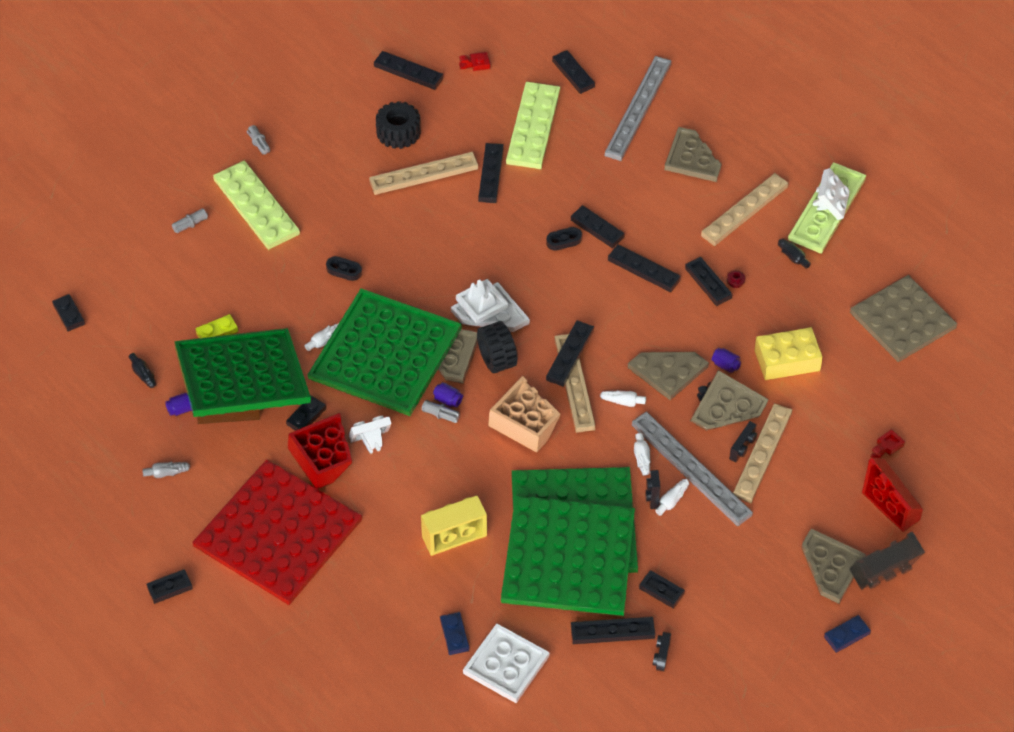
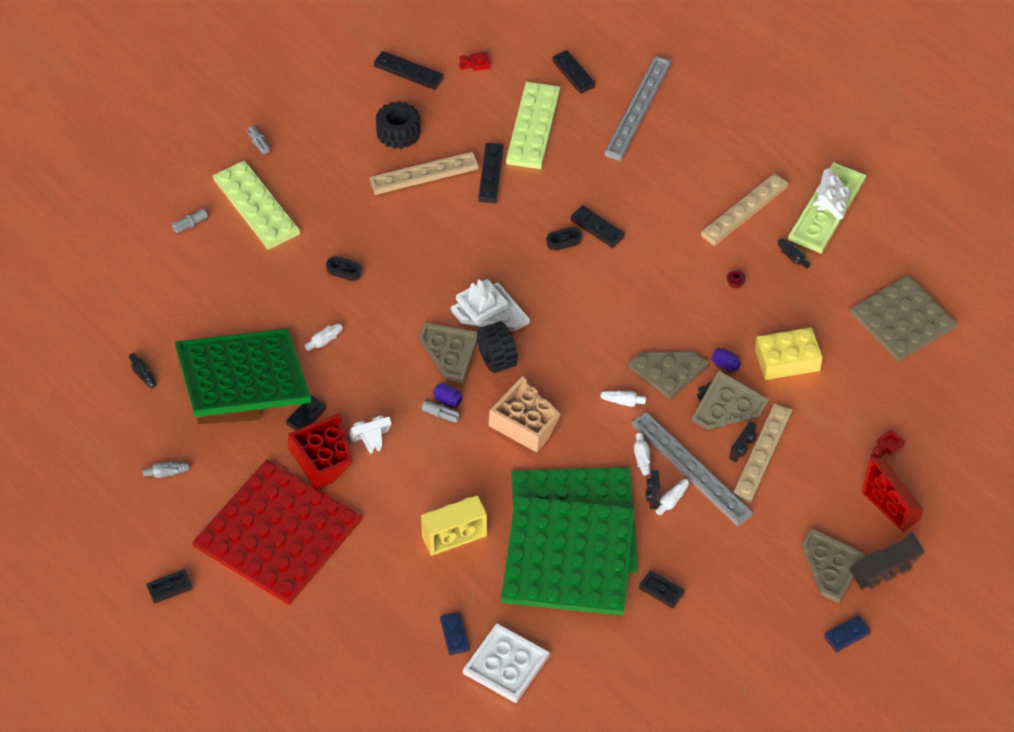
black plate [52,294,85,332] -> none
dark purple brick [165,392,192,416] -> none
neon yellow plate [195,314,238,338] -> none
green plate [307,288,462,416] -> none
black plate [546,320,594,387] -> none
tan plate [555,334,595,433] -> none
black plate [570,617,655,644] -> none
black plate [608,244,681,292] -> none
black plate [653,632,671,672] -> none
dark tan plate [664,127,722,182] -> none
black plate [685,257,732,306] -> none

